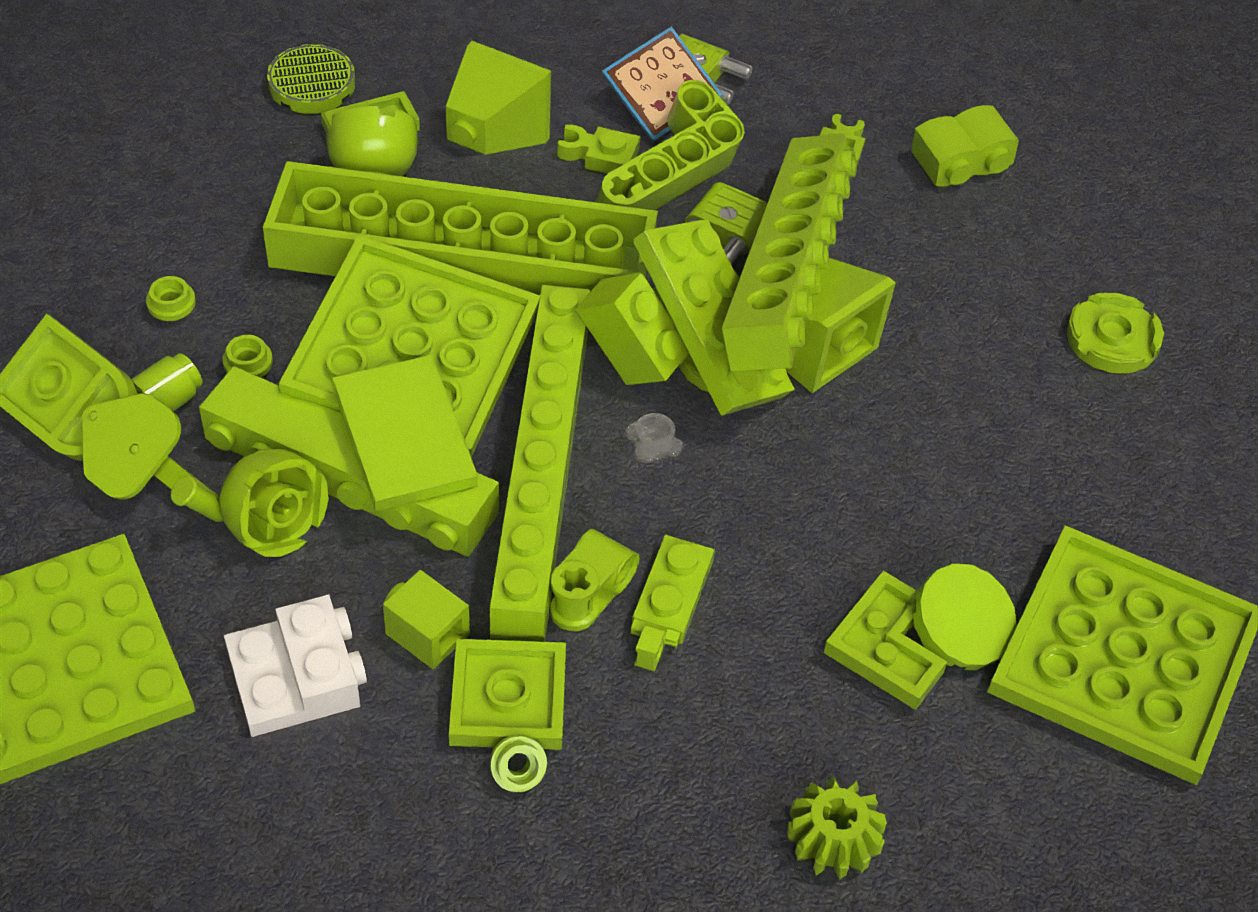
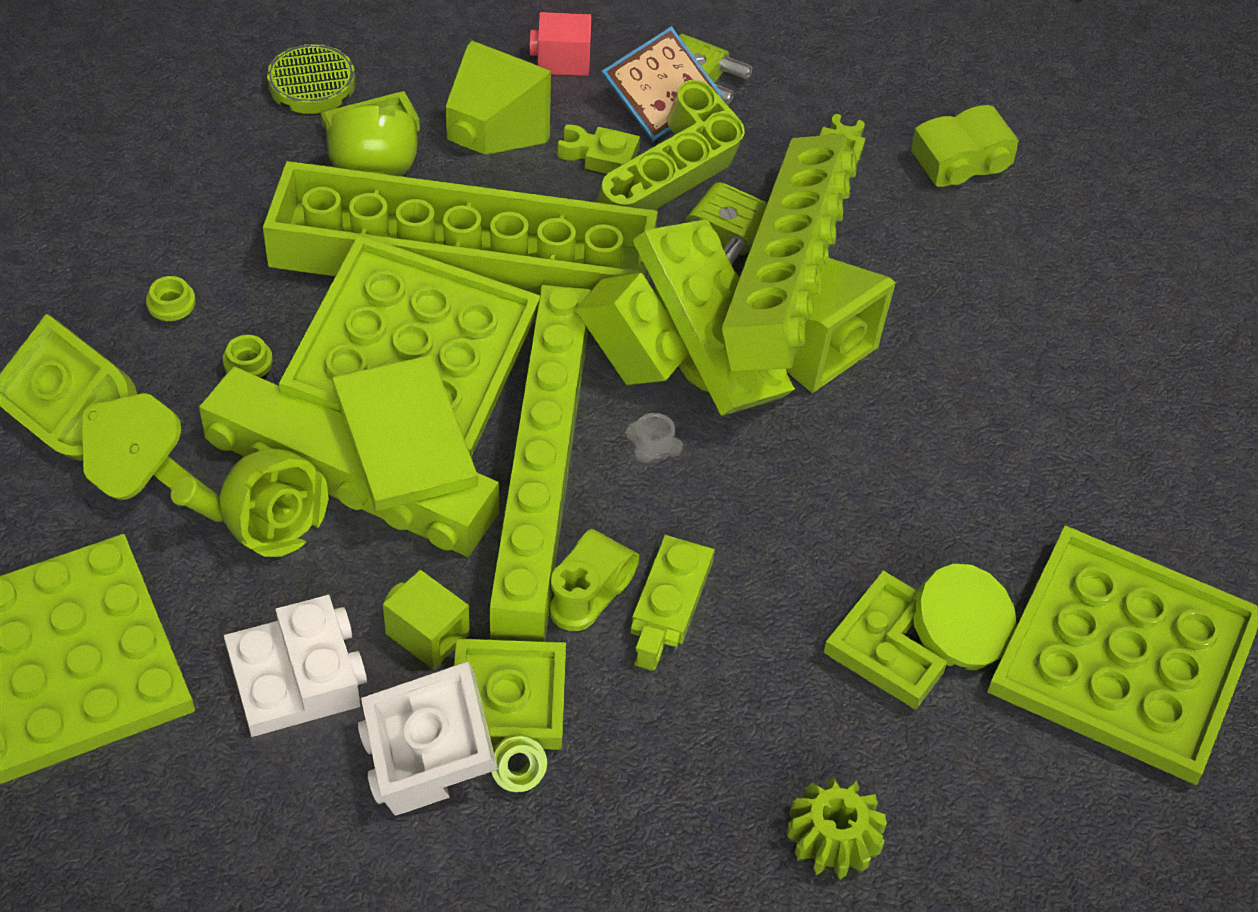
lime brick [131,353,203,412] -> none
lime tile [1066,293,1164,373] -> none
none -> white plate [358,662,498,816]
none -> coral brick [530,12,591,76]

